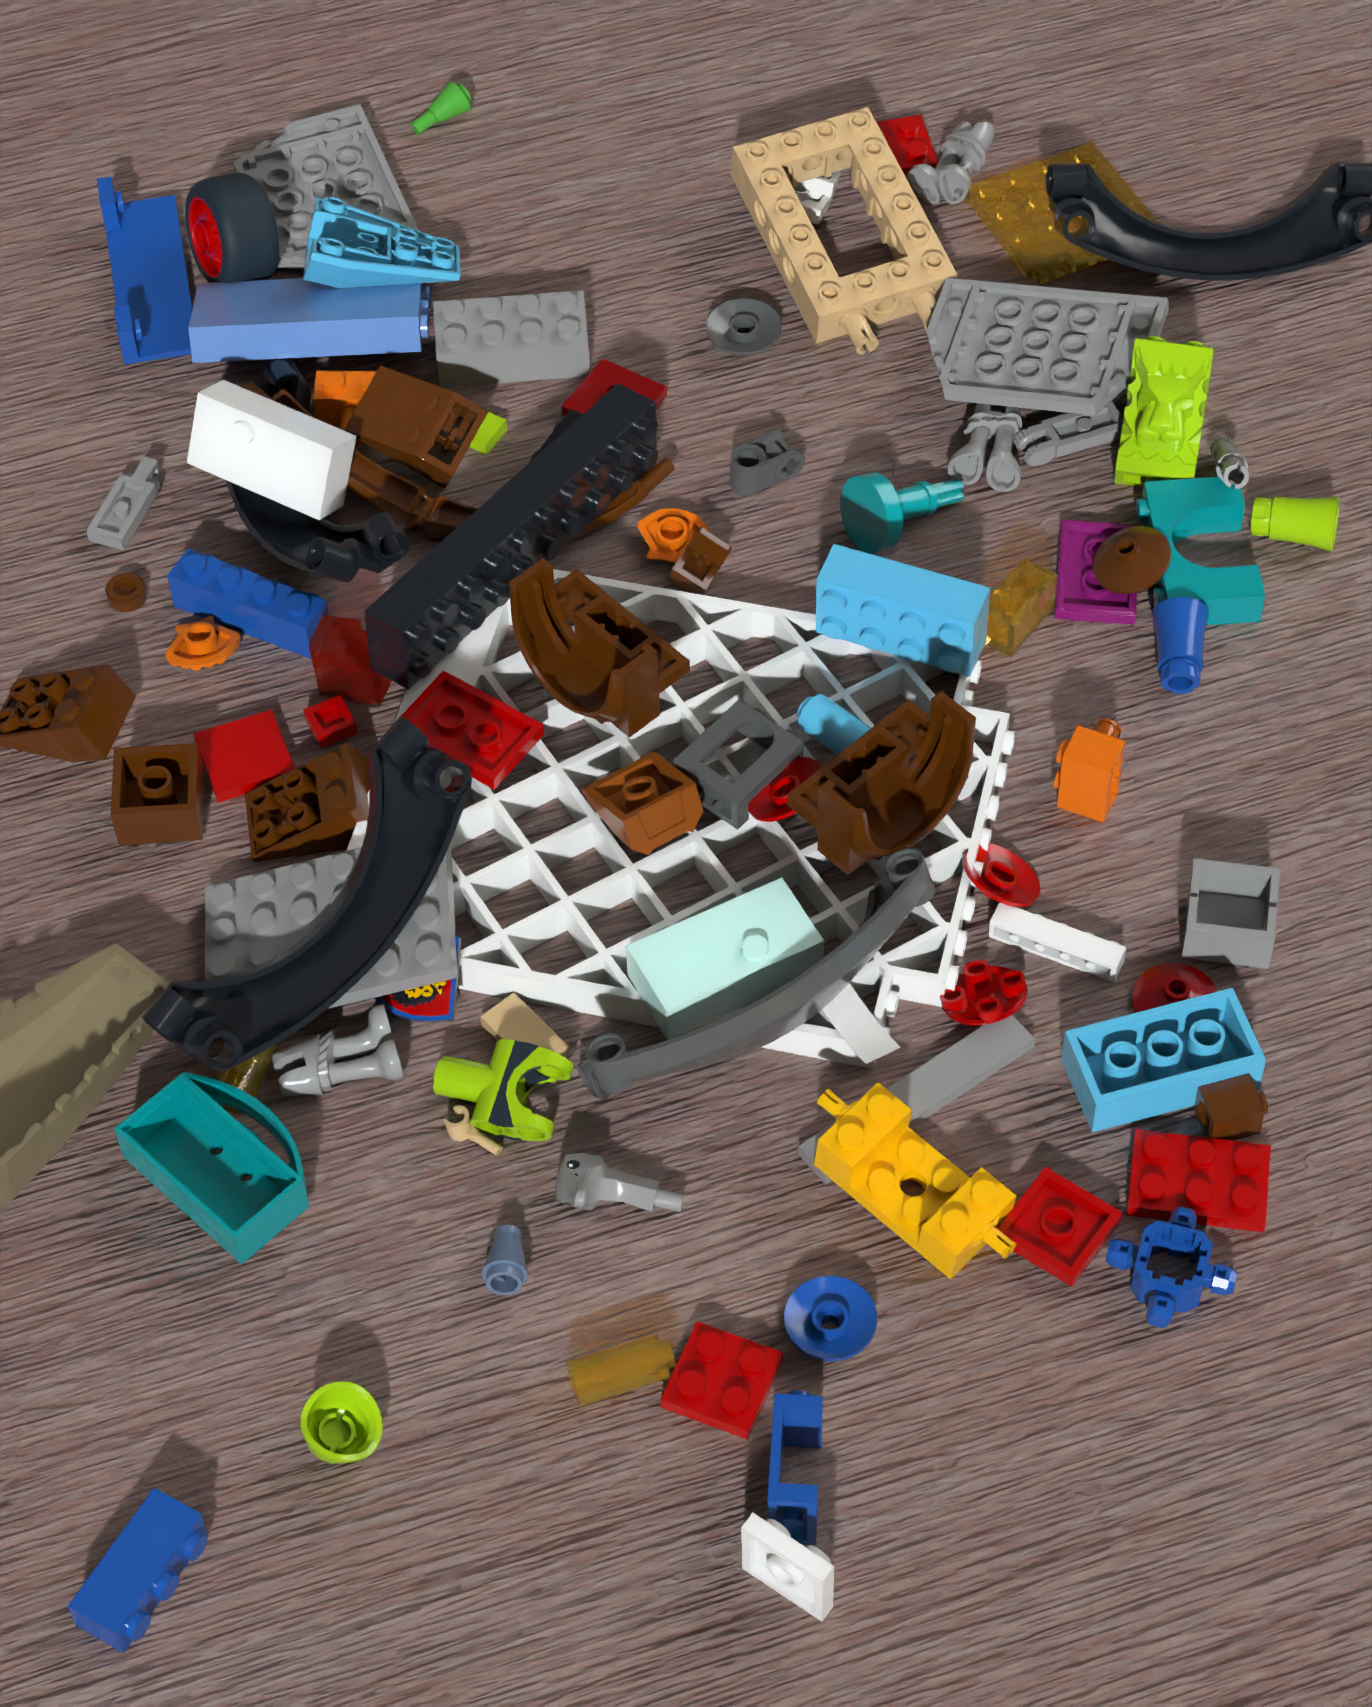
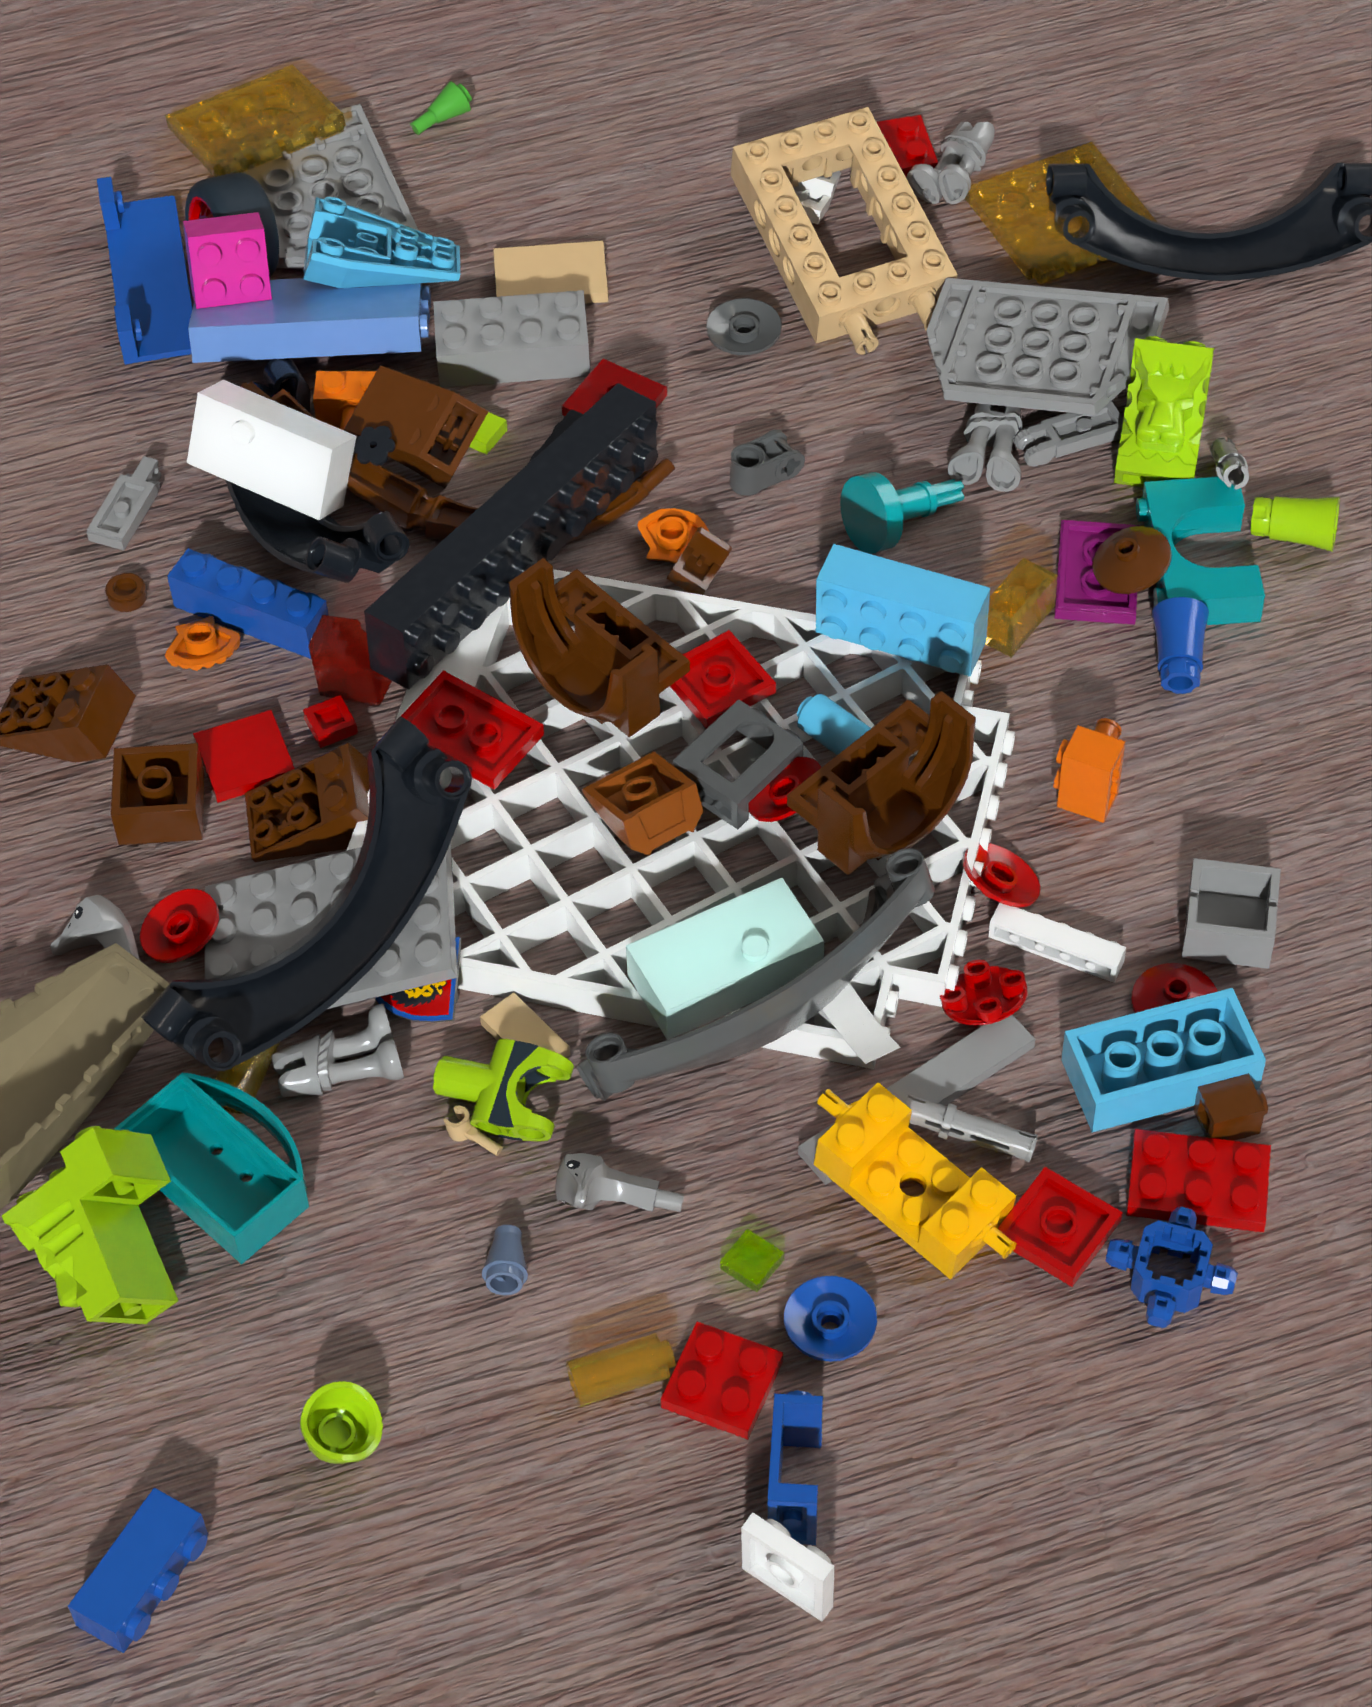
none -> lime brick [2,1126,179,1324]
none -> light grey animal [50,895,140,960]
none -> red dish [140,889,219,963]
none -> clear yellow hinge [165,64,346,177]
none -> dark pink brick [183,212,272,309]
none -> black plant [354,426,396,466]
none -> tan tile [493,241,609,304]
none -> red plate [670,630,776,729]
none -> clear neon green tile [720,1229,784,1292]
none -> light grey pin [905,1094,1038,1162]

